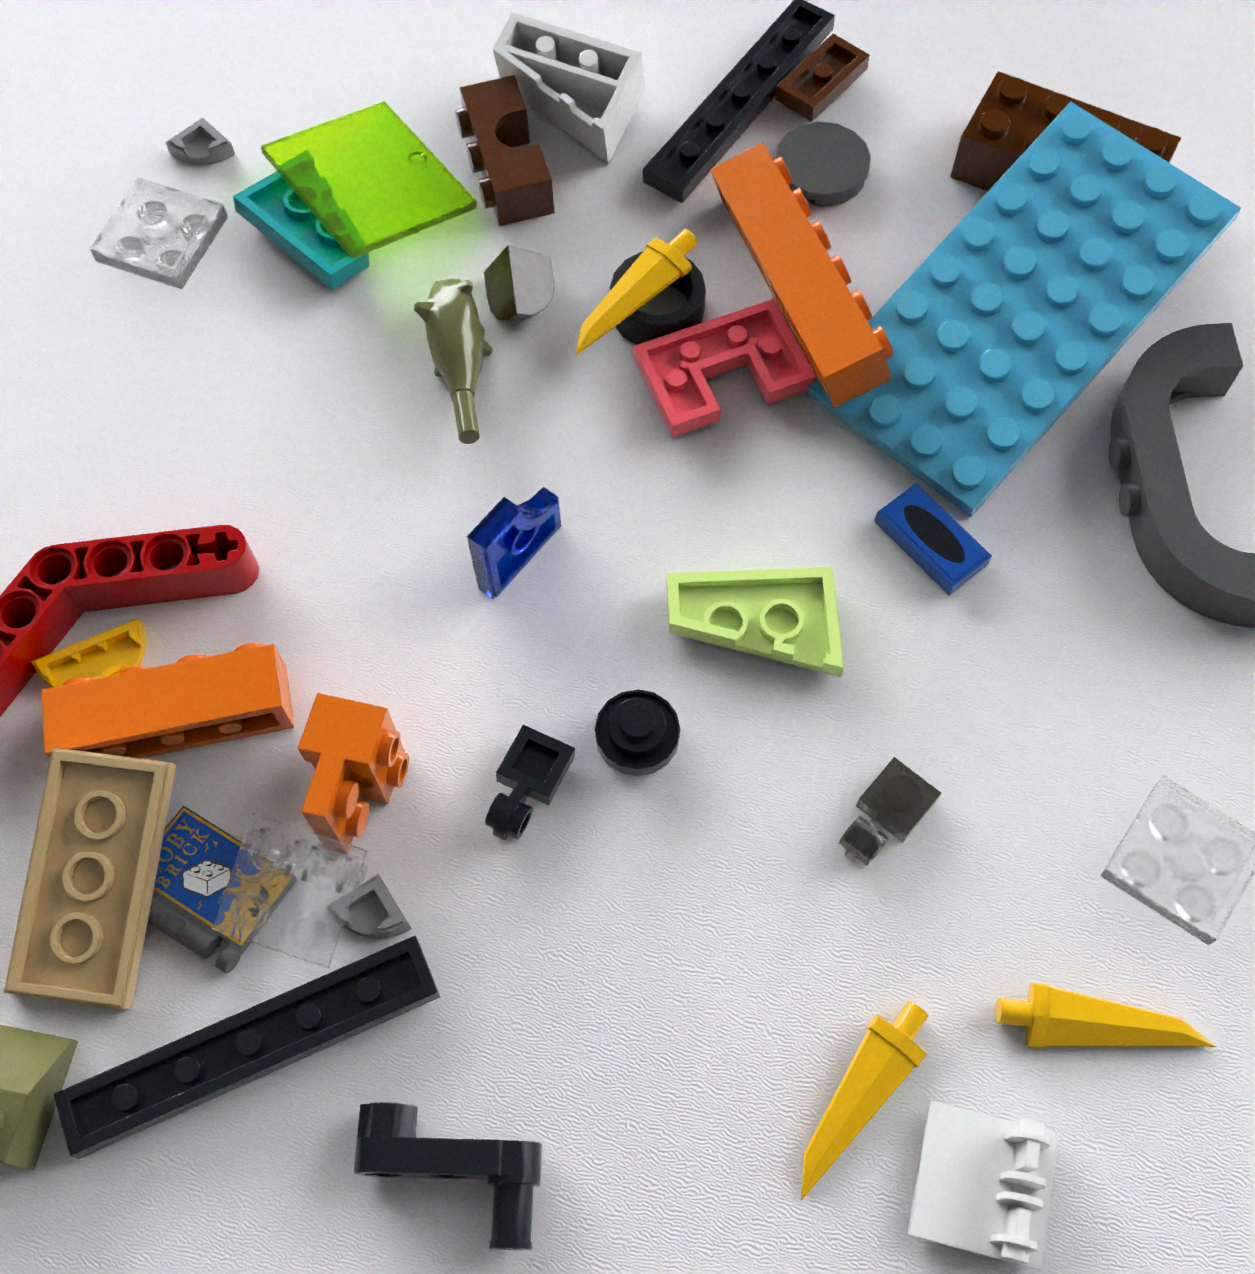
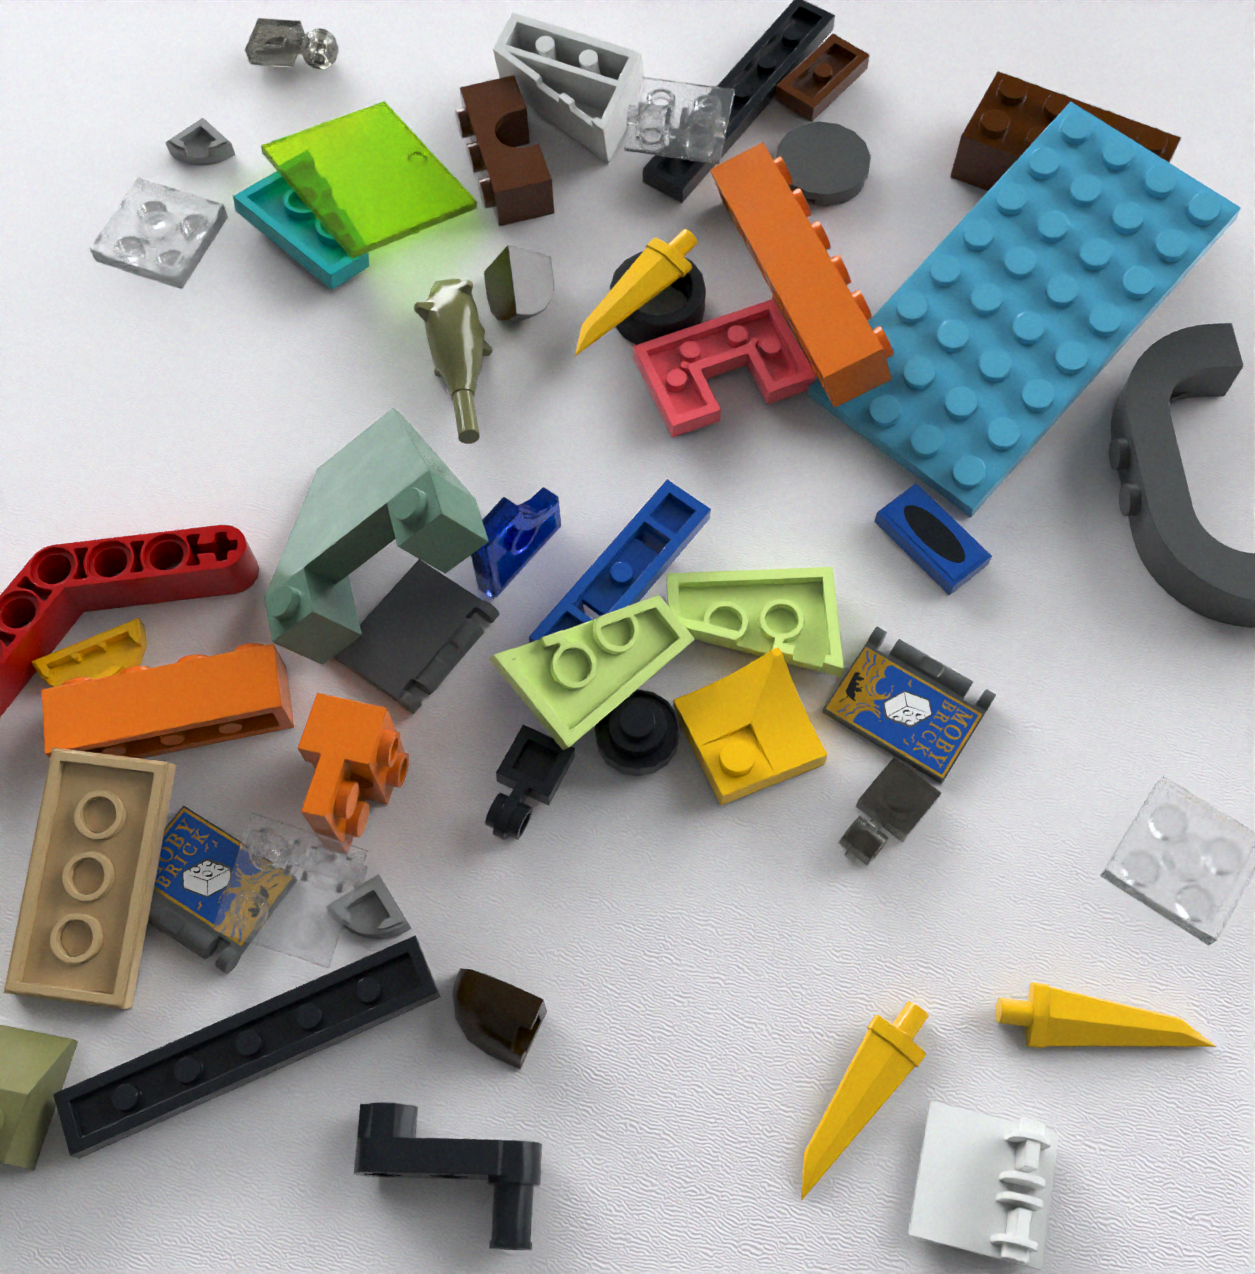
none -> clear smoke plate [245,18,339,70]
none -> sand green wedge [264,408,489,665]
none -> dark grey piece [334,559,500,714]
none -> dark brown brick [452,968,547,1069]
none -> yellowish green wing [489,595,695,750]
none -> blue hinge [529,479,711,643]
none -> clear hinge [624,76,735,164]
none -> yellow plate [673,647,828,805]
none -> piece [822,626,996,784]

